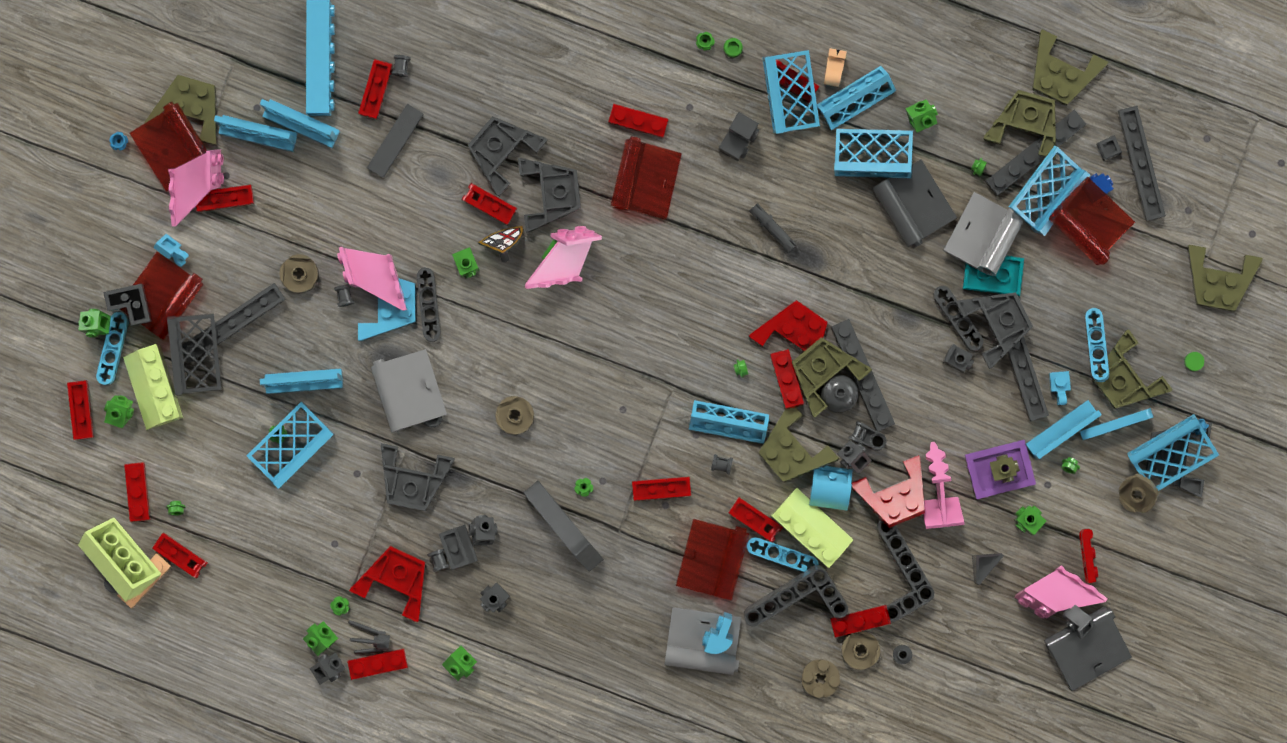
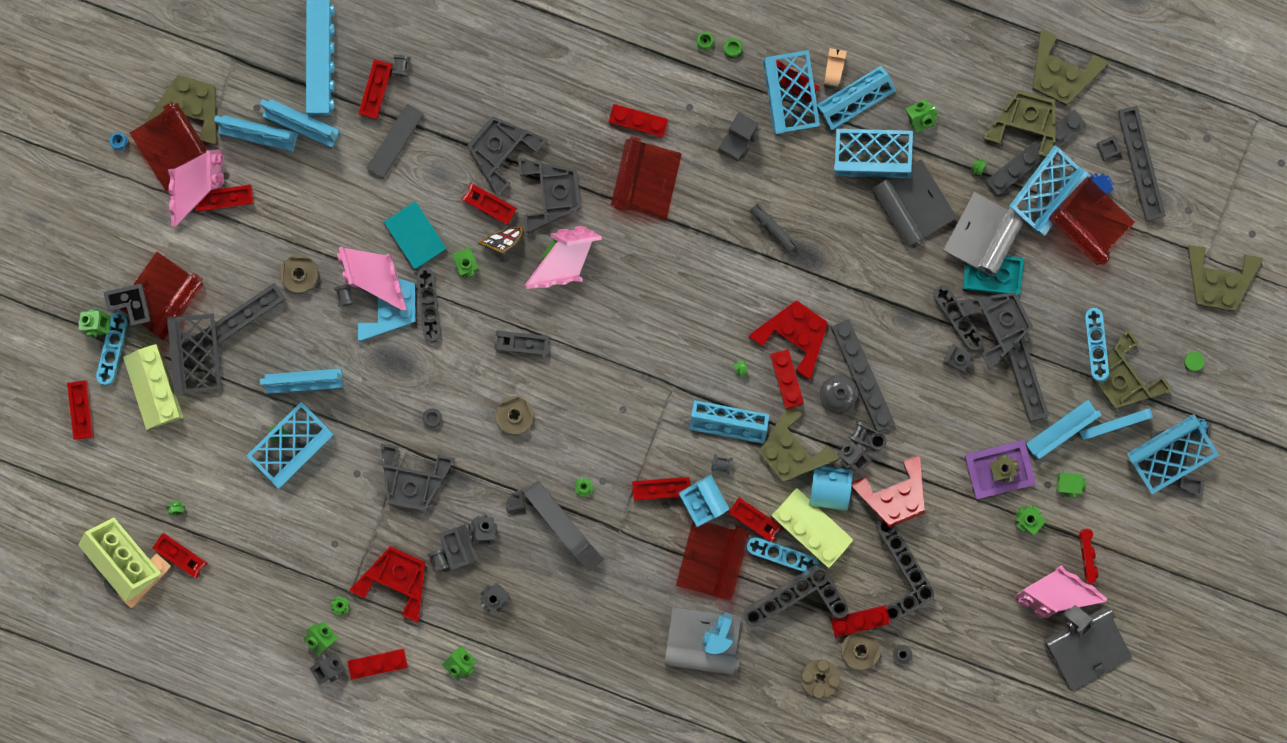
bright green brick [104,395,134,428] -> none
red plate [124,462,150,522] -> none
medium azure plate [154,234,189,267] -> none
dark grey plant [348,620,390,654] -> none
light grey door [371,349,447,433] -> none
olive wing [792,337,872,418] -> none
bright pink piece [923,442,964,529] -> none
dark grey slope [972,553,1004,585] -> none
medium azure plate [1049,371,1071,405] -> none
bright green plate [1061,457,1080,474] -> none
dark tan plate [1119,474,1159,513] -> none
none -> teal tile [384,201,447,270]
none -> dark grey plate [494,331,549,356]
none -> dark grey tile [506,489,525,512]
none -> medium azure brick [678,474,729,527]
none -> bright green brick [1056,473,1086,498]

